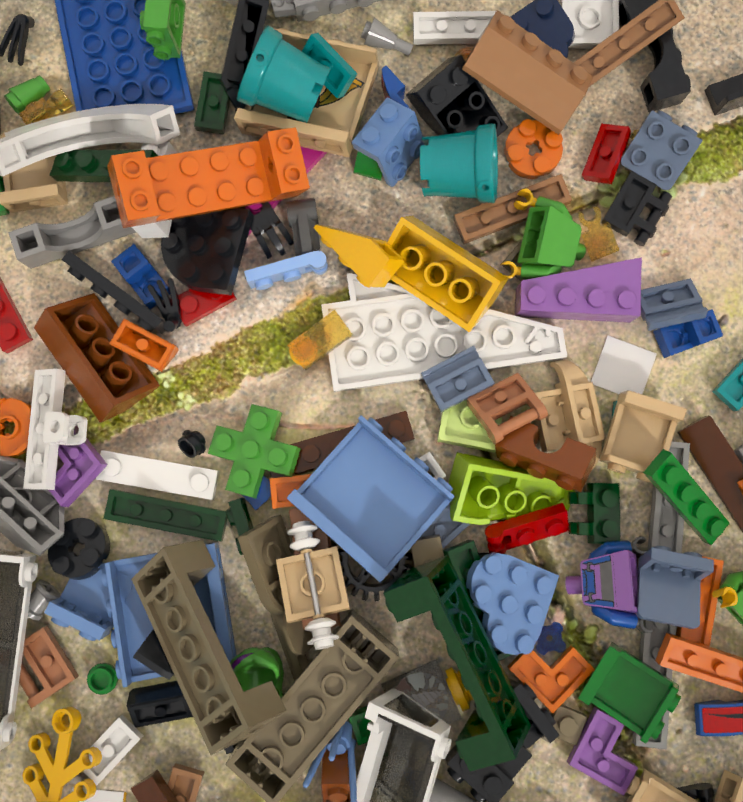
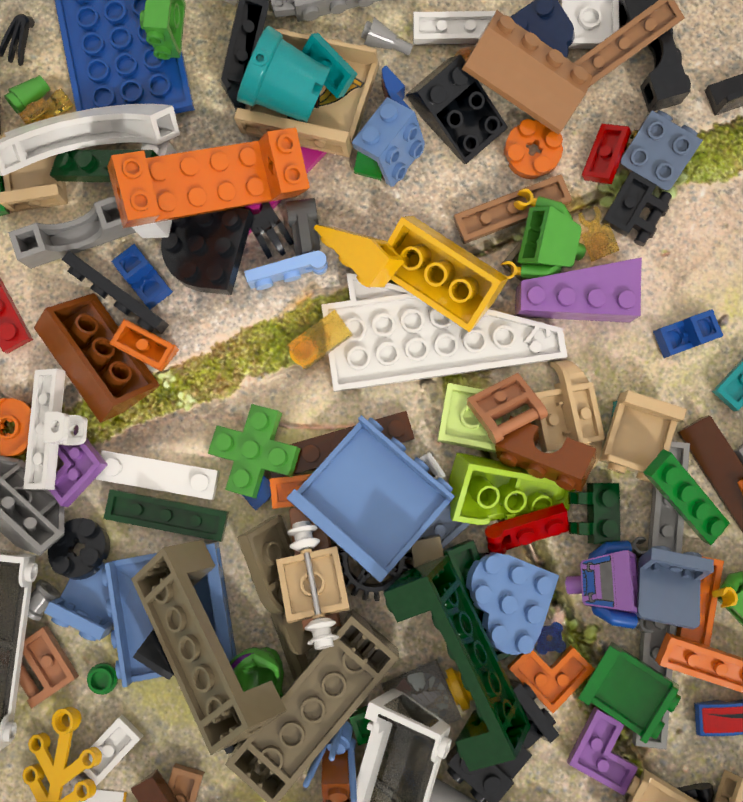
black slope [126,681,193,728] -> none
black piece [147,278,182,332] -> none
red plate [171,289,237,327] -> none
black plate [178,430,206,458] -> none
dark green plate [194,71,230,134] -> none
dark green plate [226,498,254,555] -> none
teal piece [420,123,498,203] -> none
sand blue plate [421,346,495,413] -> none
dark tan plate [551,705,587,746] -> none
white sticker [591,335,657,394] -> none
sand blue plate [641,278,708,331] -> none

